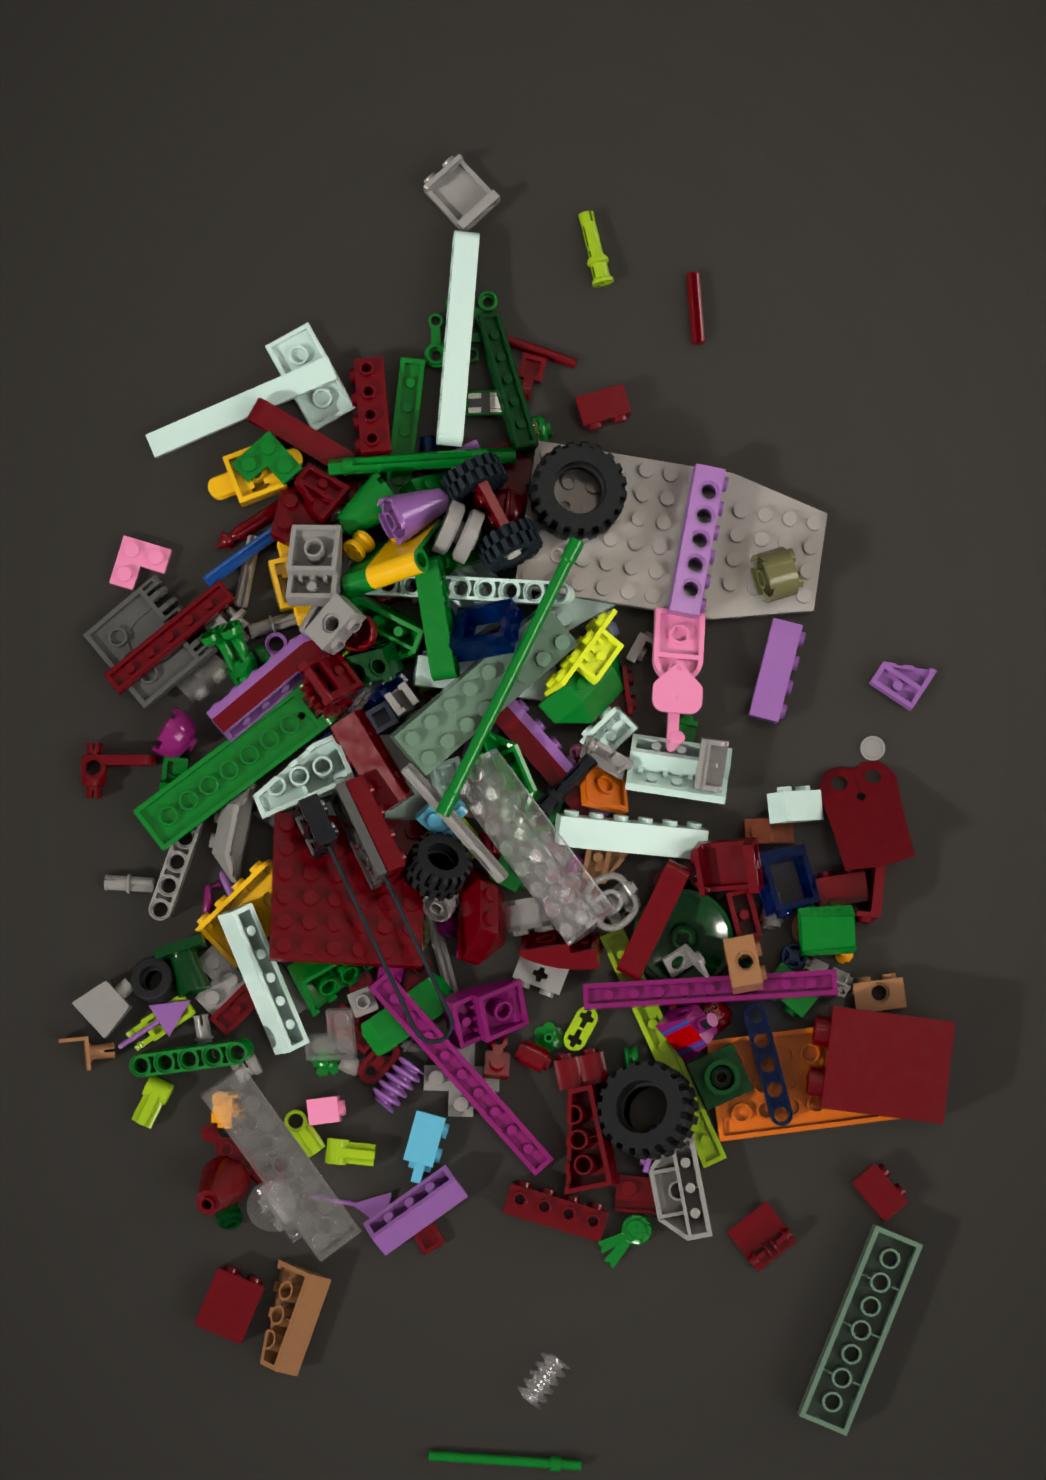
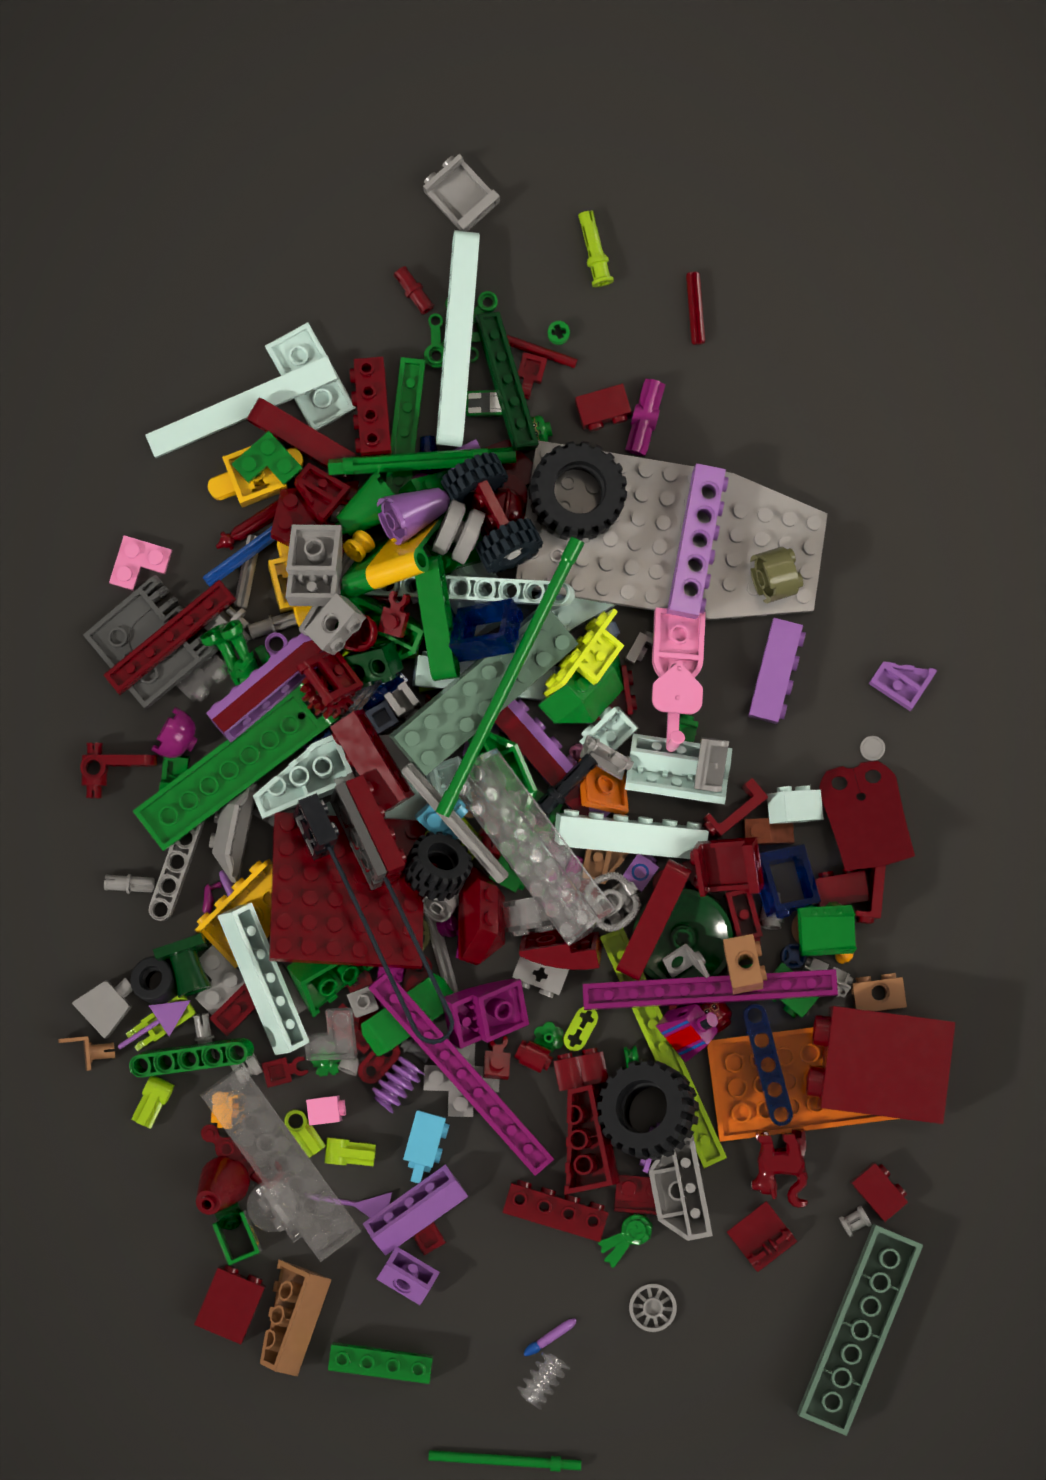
dark green plant [686,1043,754,1111] -> none
none -> green piece [212,1210,263,1265]
none -> dark red plate [261,1056,309,1088]
none -> green brick [328,1342,433,1384]
none -> medium lavender brick [377,1246,440,1305]
none -> dark red plate [378,590,410,638]
none -> dark red pin [393,266,435,315]
none -> medium lavender piece [524,1318,577,1356]
none -> green bush [548,321,570,345]
none -> medium lavender brick [623,854,659,892]
none -> magenta piece [625,379,666,456]
none -> light grey wheel [629,1284,677,1332]
none -> dark red panel [703,778,768,838]
none -> dark red animal [751,1129,808,1208]
none -> light grey bush [839,1205,872,1237]

